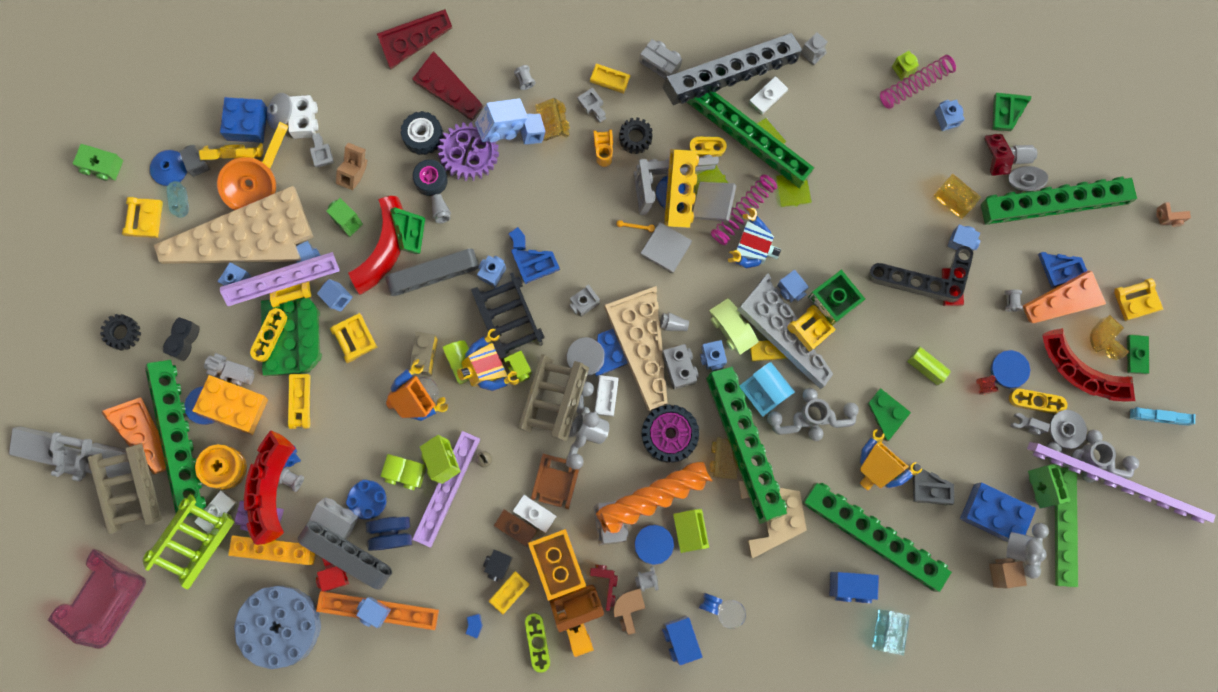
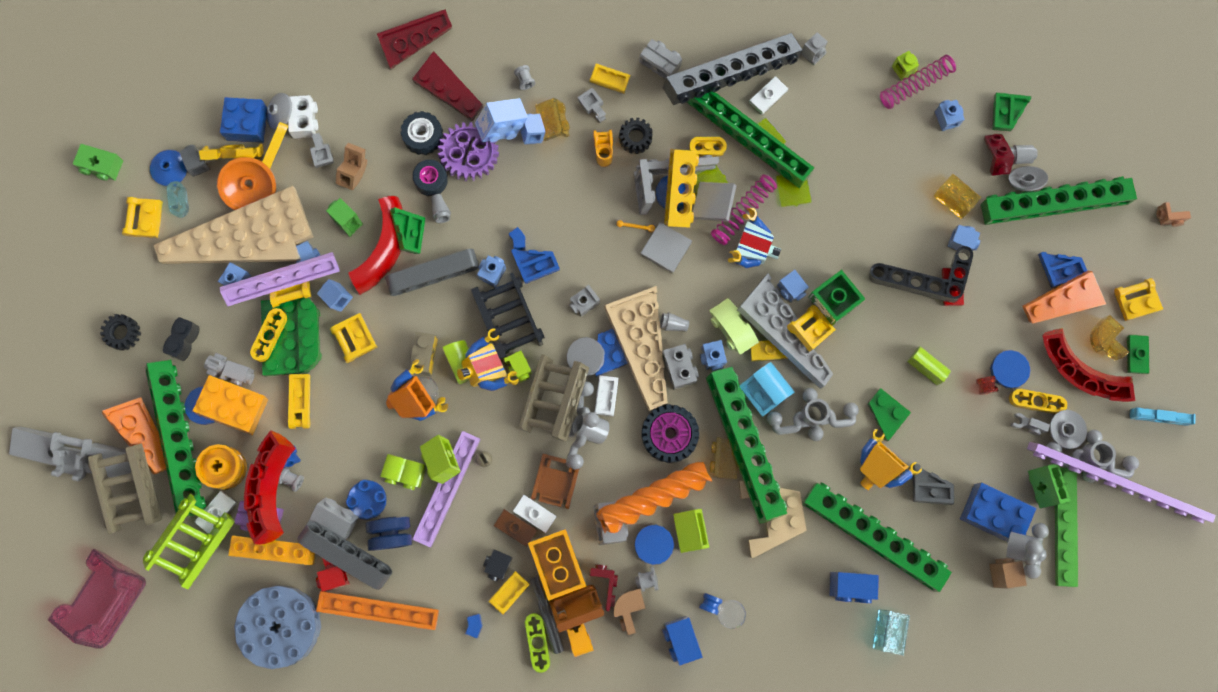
medium blue brick [356,597,391,628] -> none
light grey bush [1004,289,1023,312] -> none
none -> dark grey axle [530,576,564,654]

